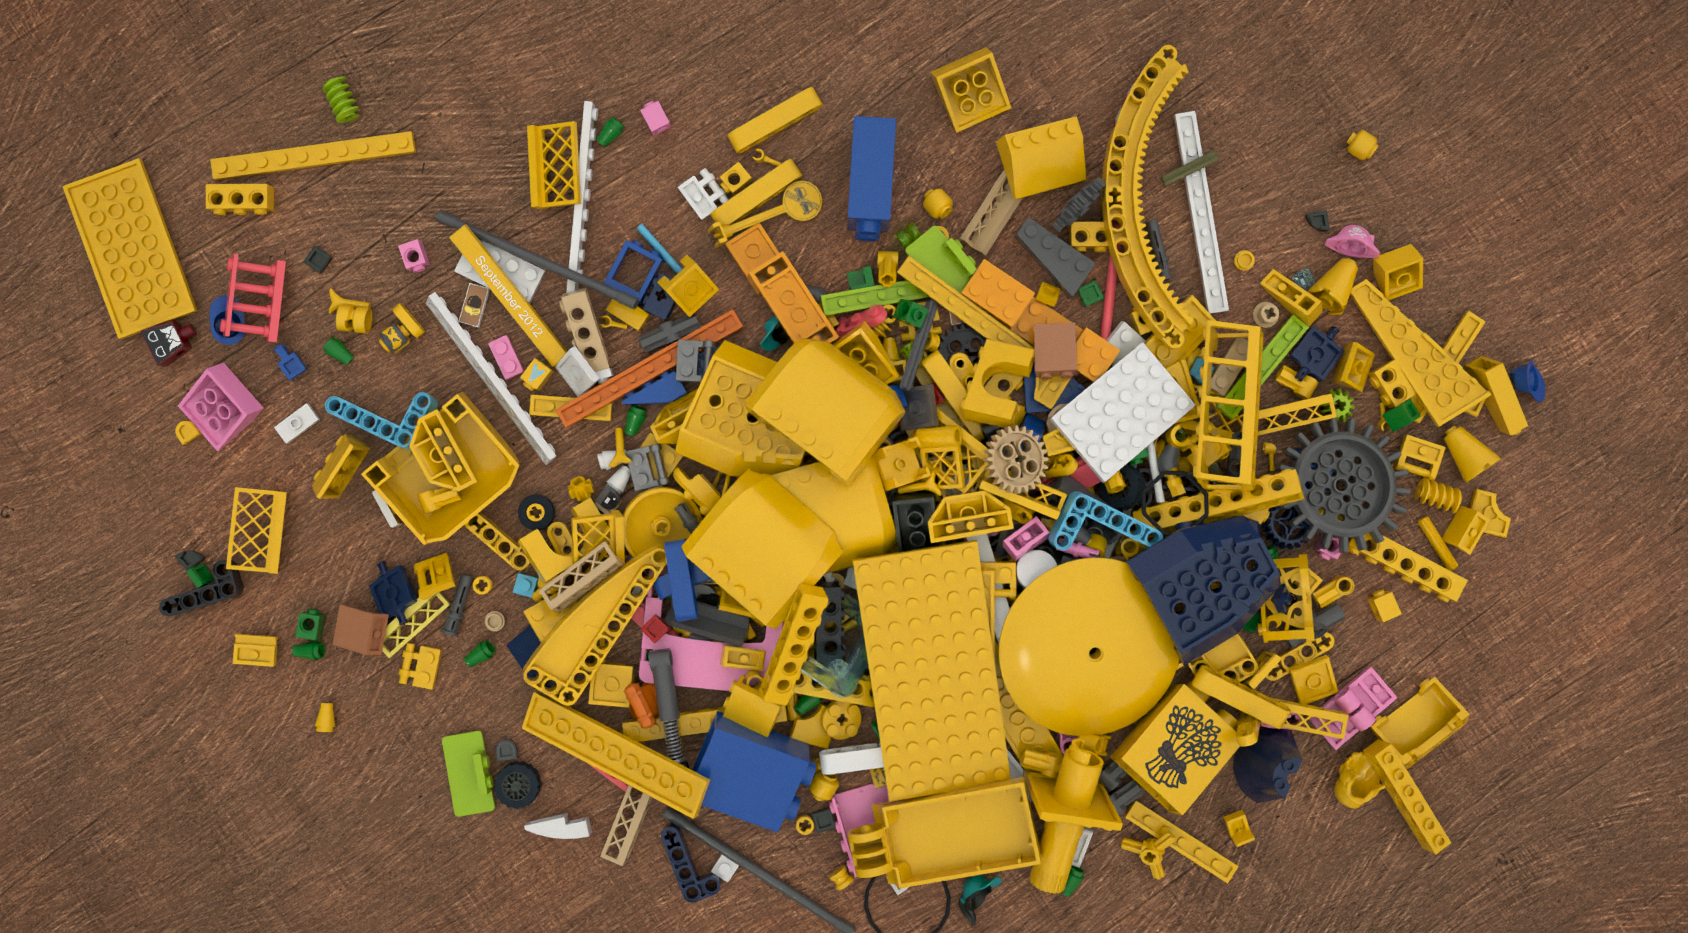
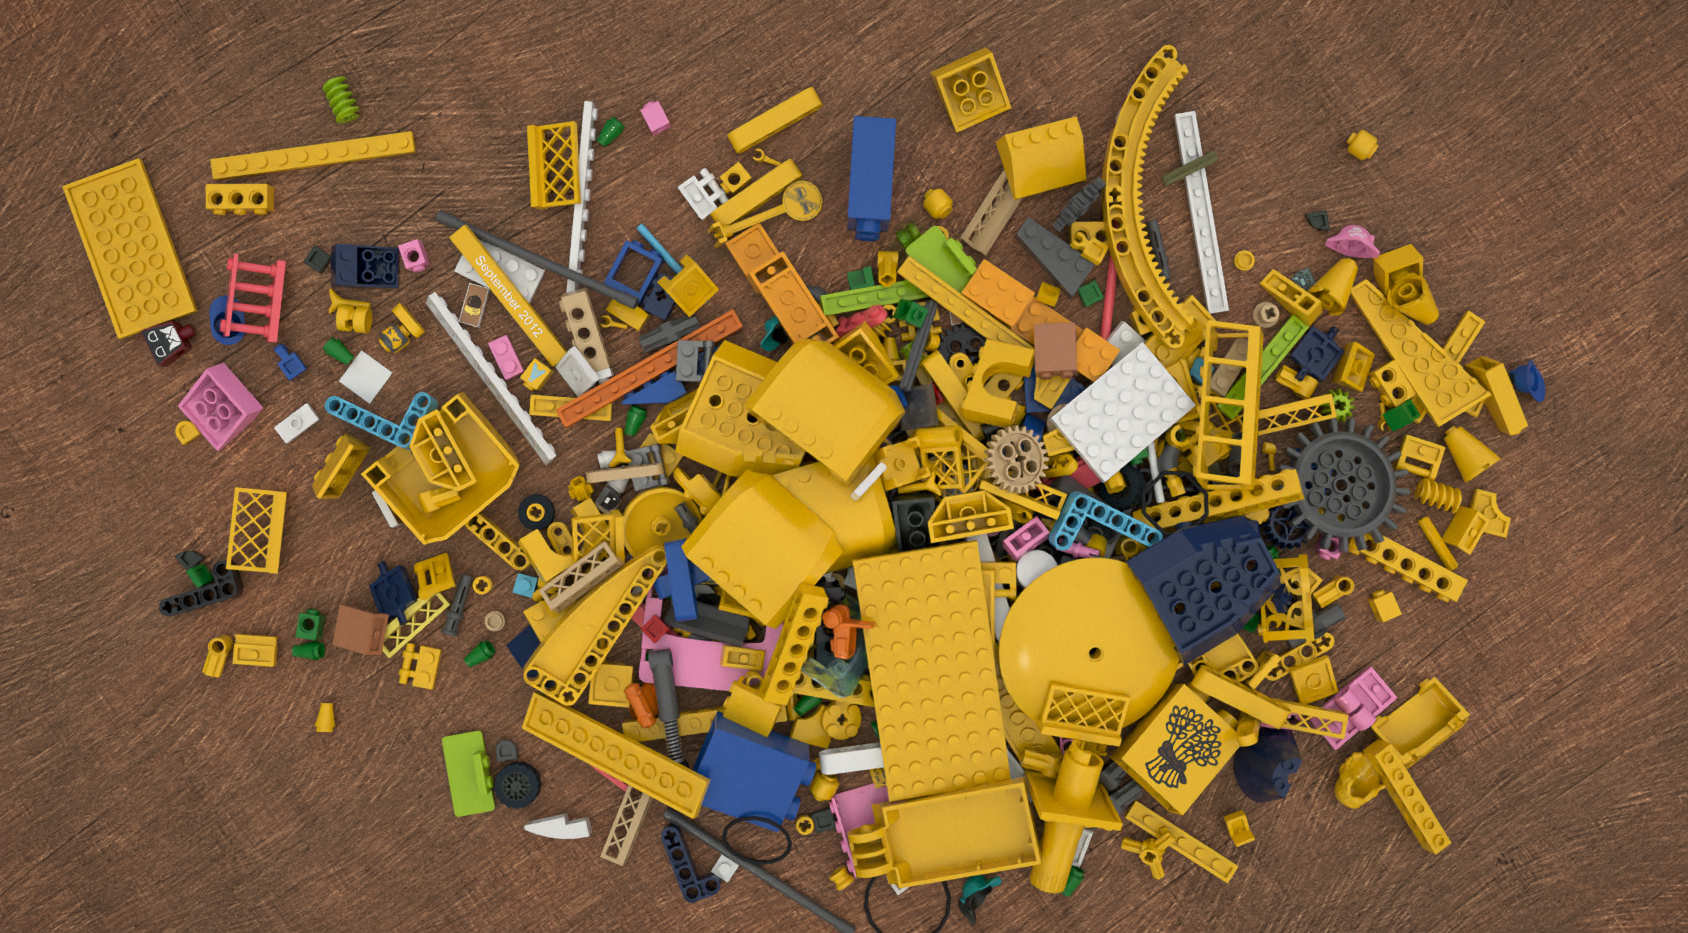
none -> yellow piece [202,635,234,678]
none -> dark blue slope [331,244,398,288]
none -> white sticker [339,350,392,404]
none -> tan beam [586,463,664,483]
none -> black piece [722,816,792,865]
none -> orange piece [822,604,876,659]
none -> white tile [850,462,887,500]
none -> yellow fence [1036,682,1131,747]
none -> yellow plate [1070,232,1109,266]
none -> yellow cone [1387,273,1439,325]

